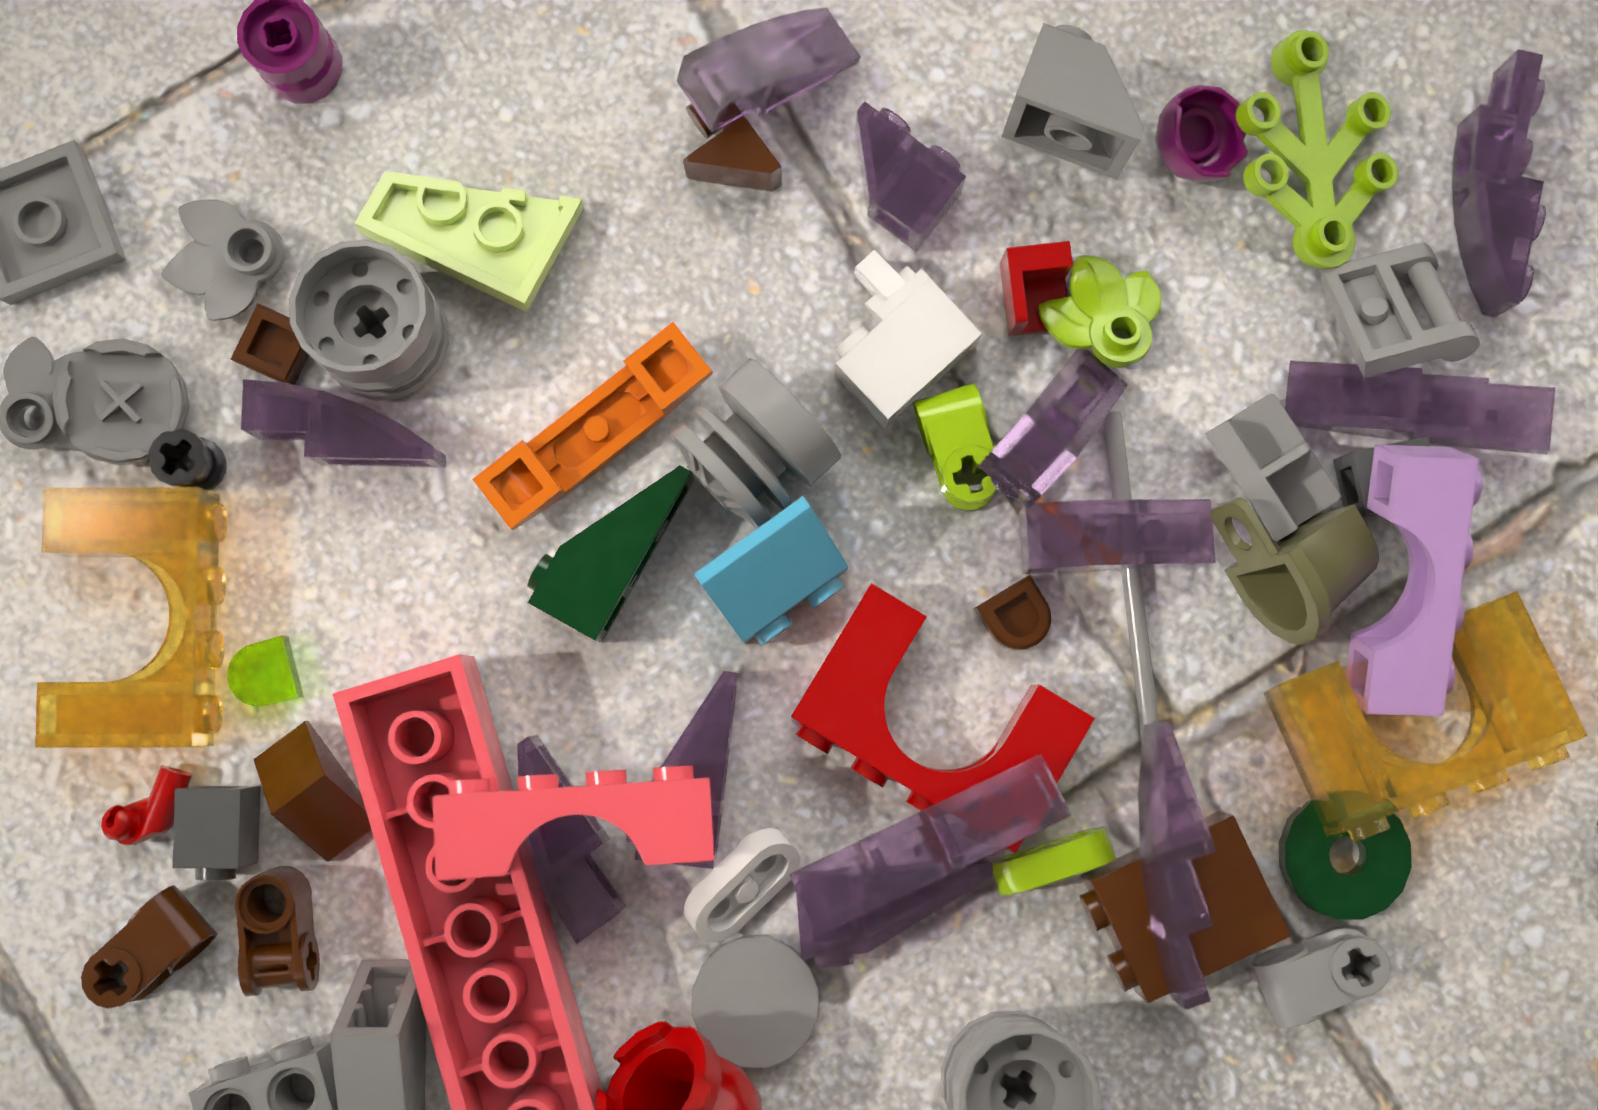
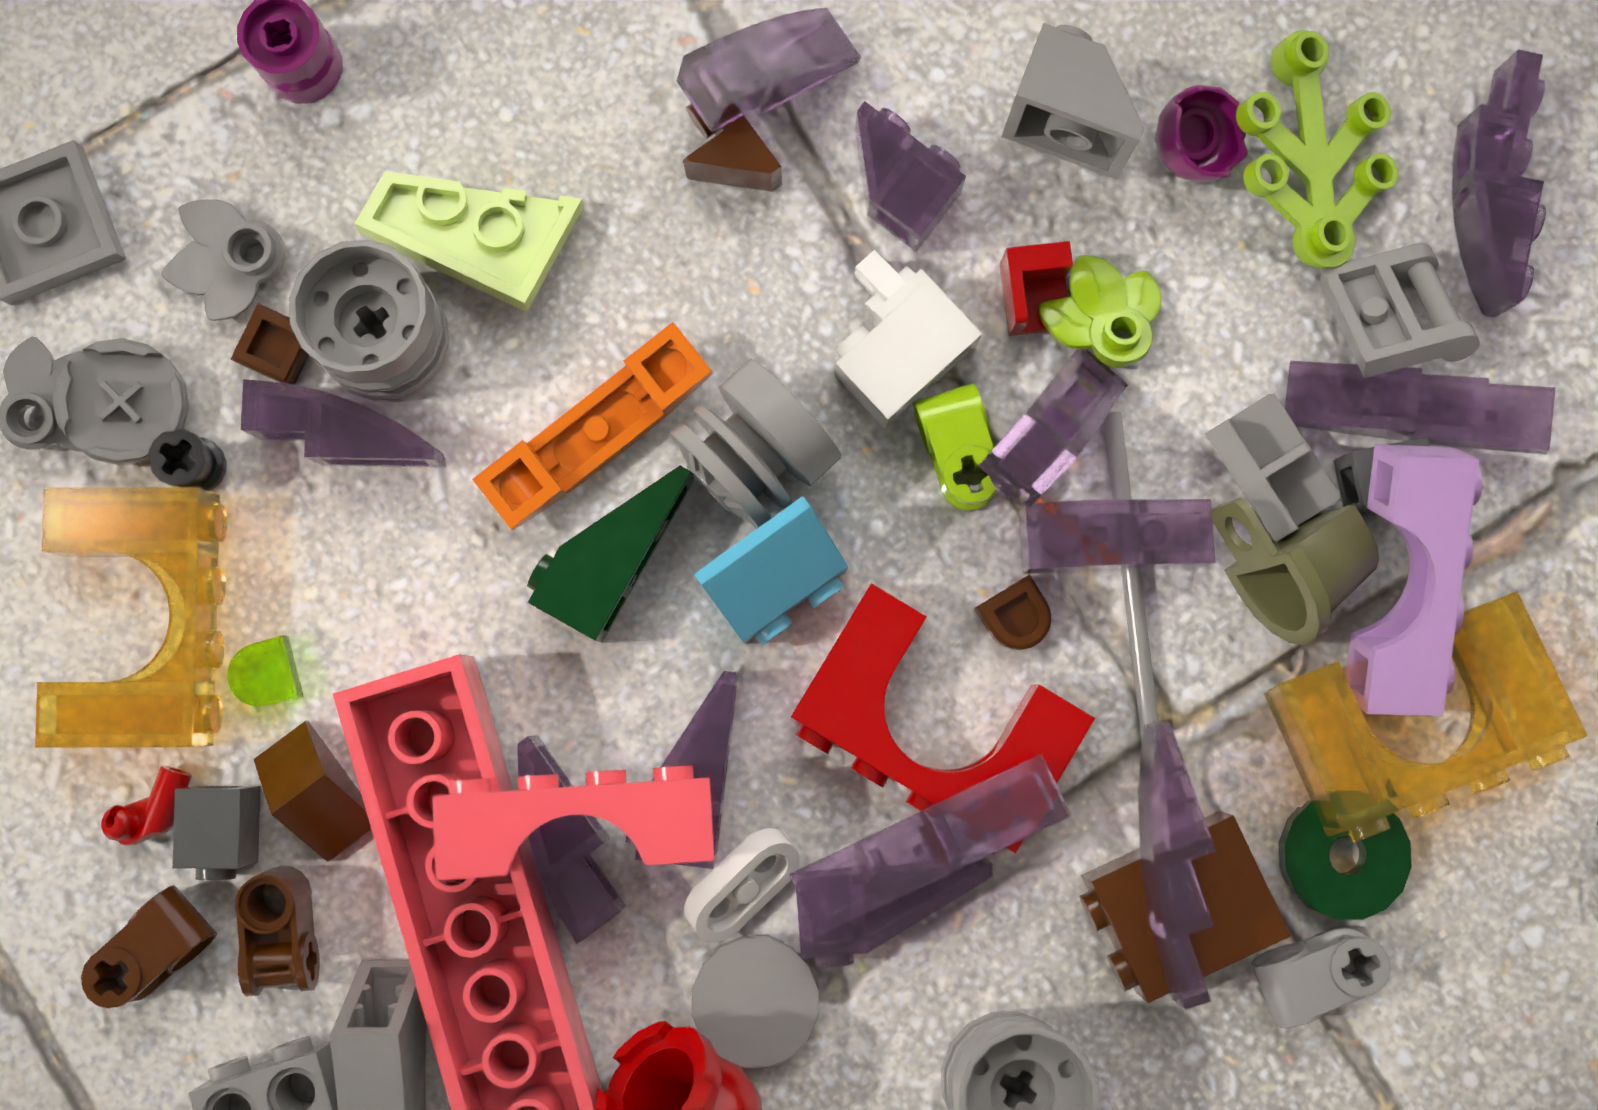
lime beam [990,826,1116,896] -> none

